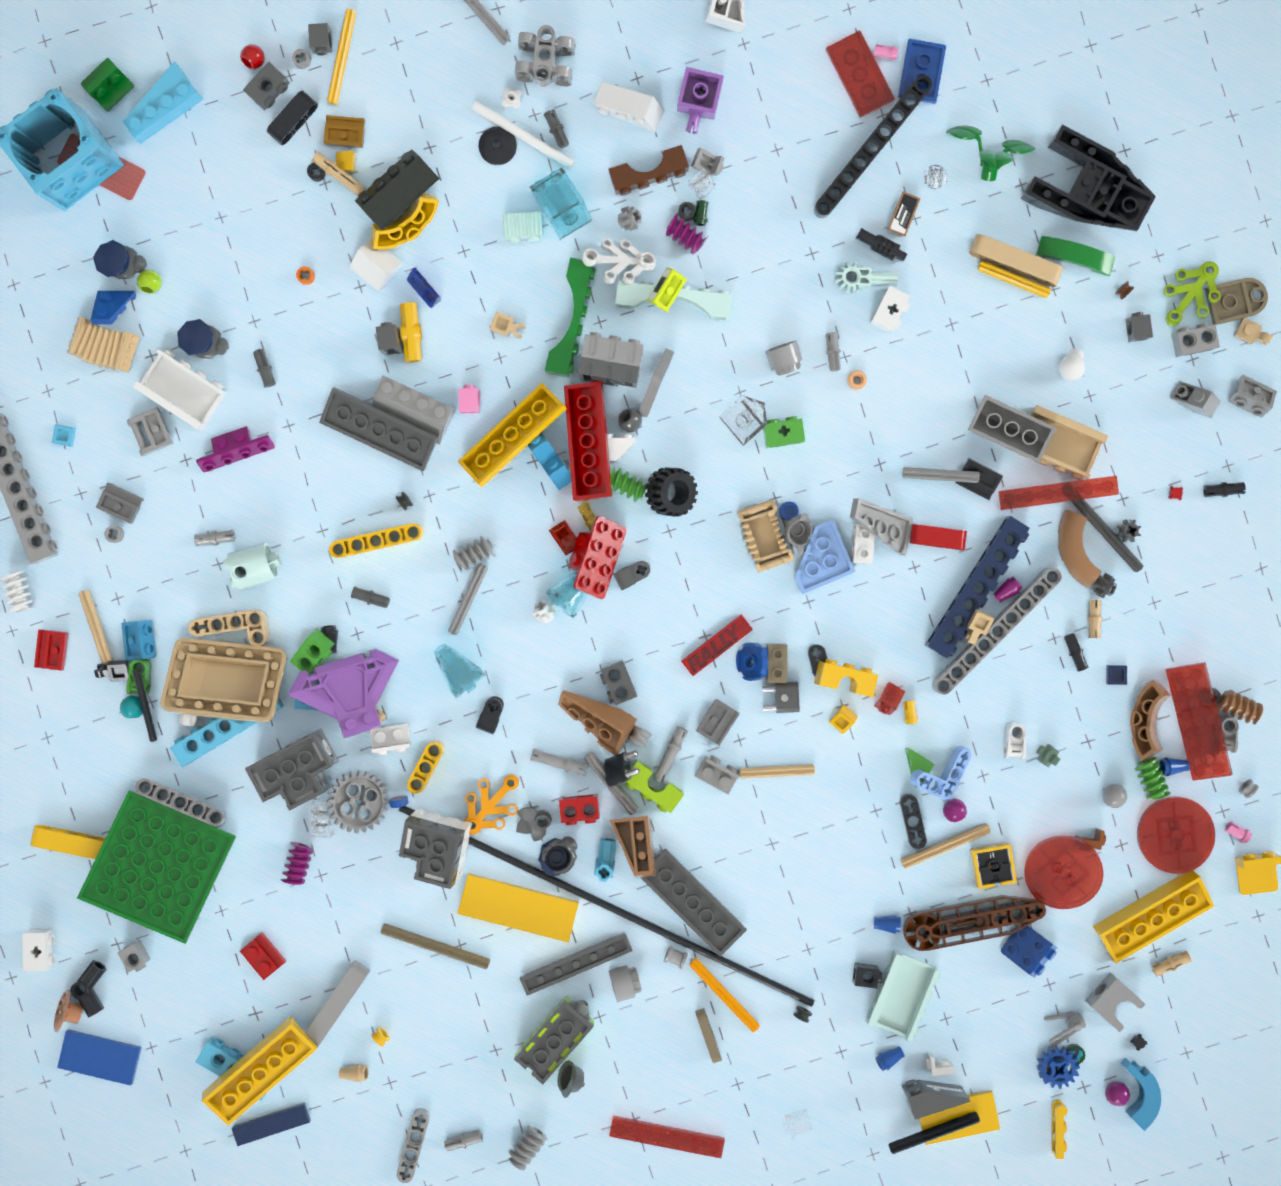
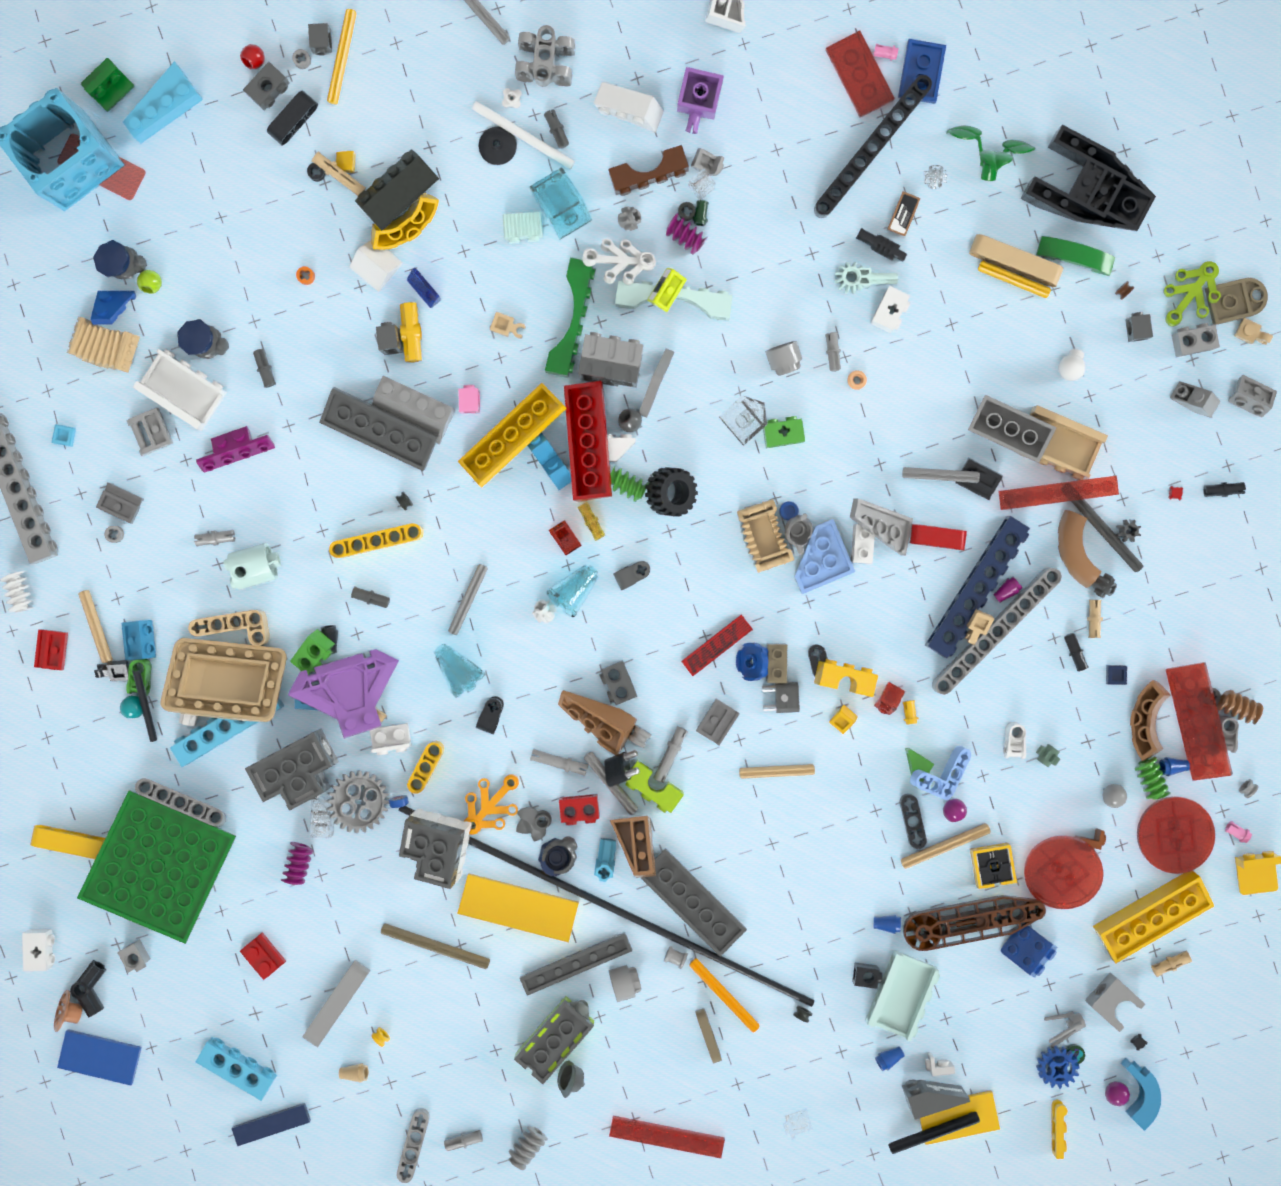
yellow arch [201,1016,317,1126] -> none
pearl gold plate [323,115,365,148] -> none
light grey piece [453,536,496,572] -> none
bracket [568,516,627,599] -> none
light grey bracket [695,755,740,795] -> none

